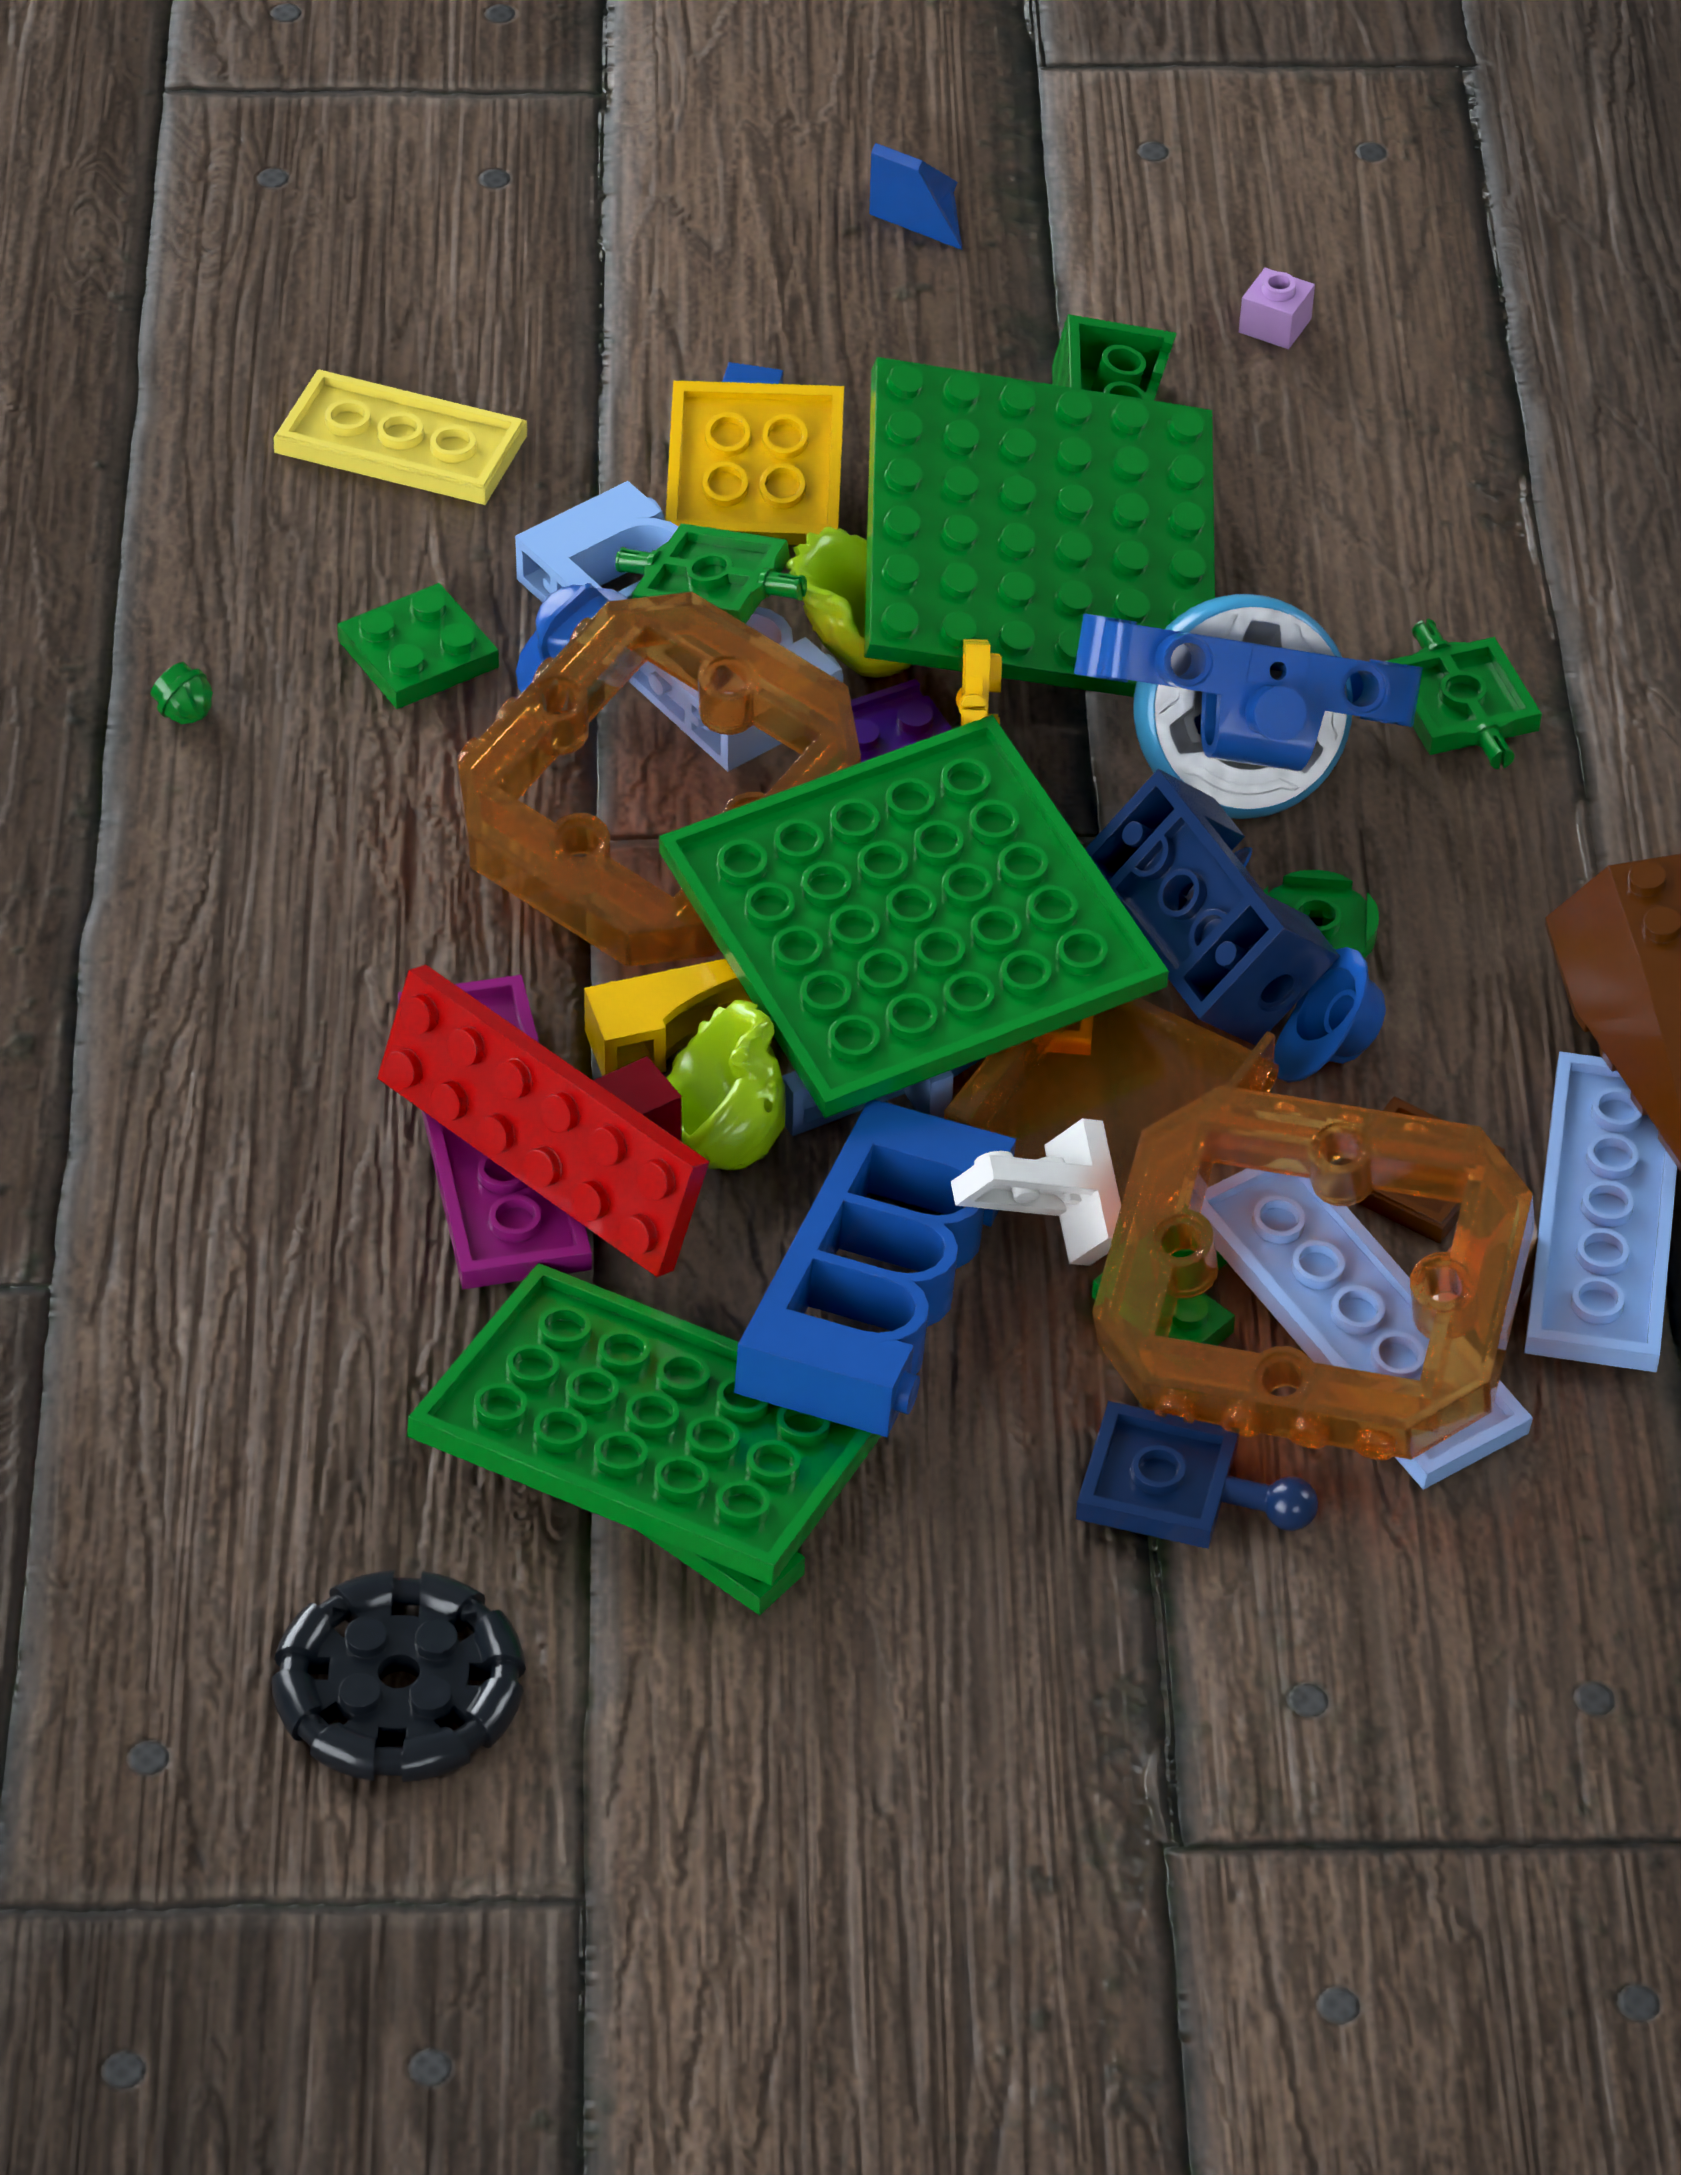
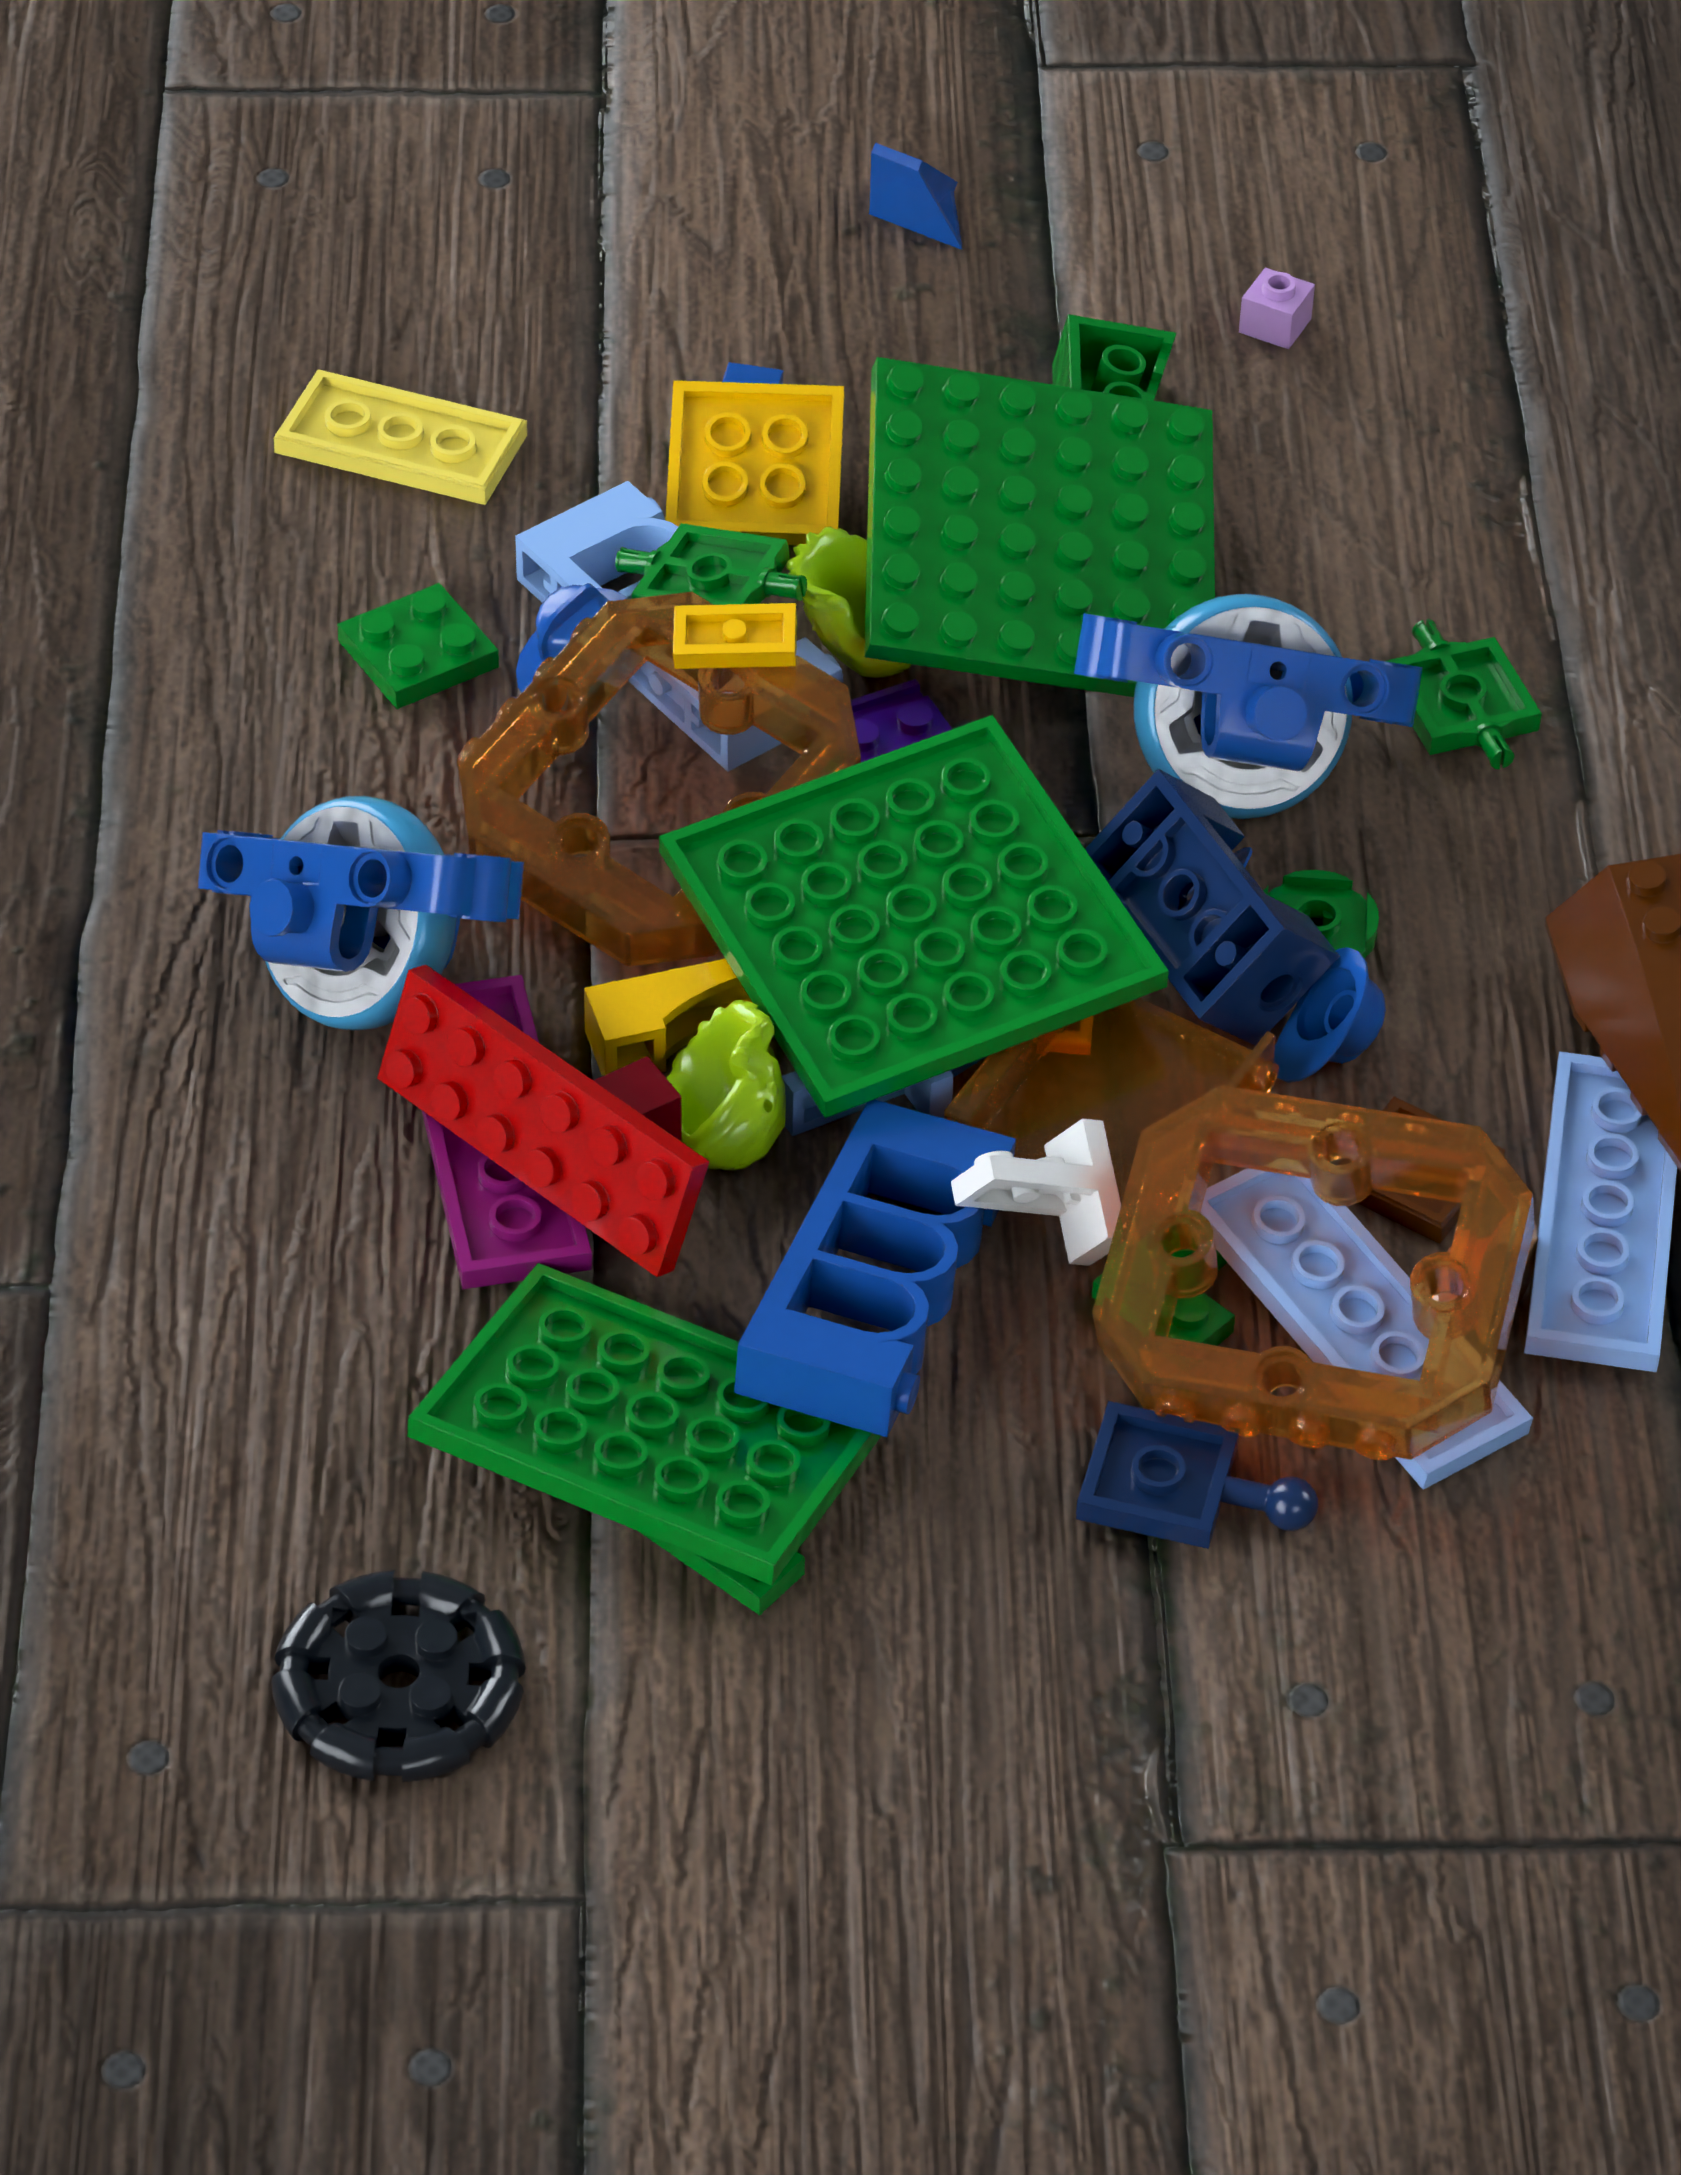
green plate [151,662,213,724] -> none
yellow plate [956,639,1002,726] -> none
none -> blue piece [198,796,524,1030]
none -> yellow plate [673,603,797,669]

